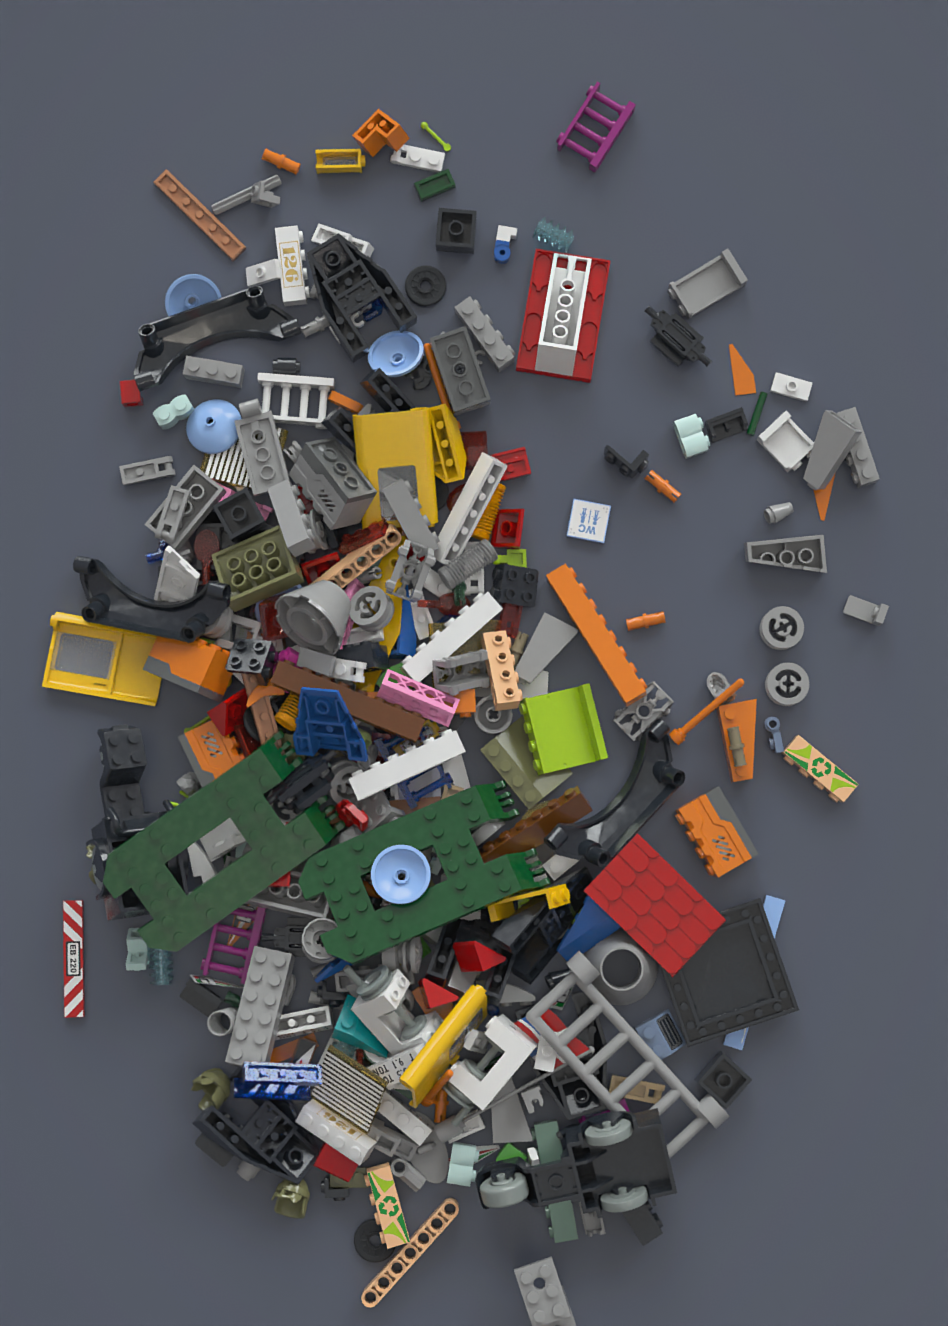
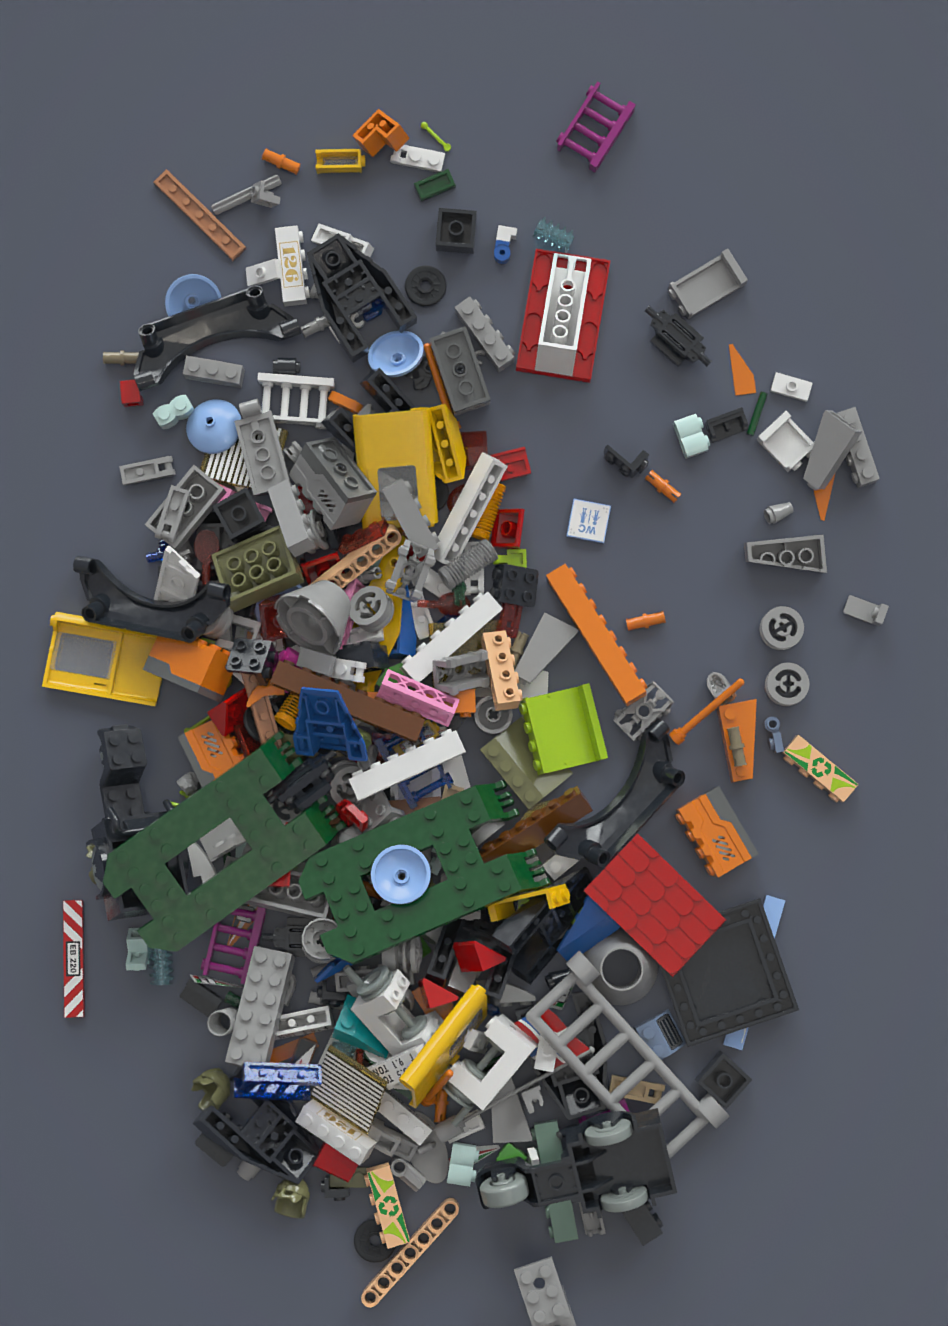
none -> dark tan pin [103,350,139,366]

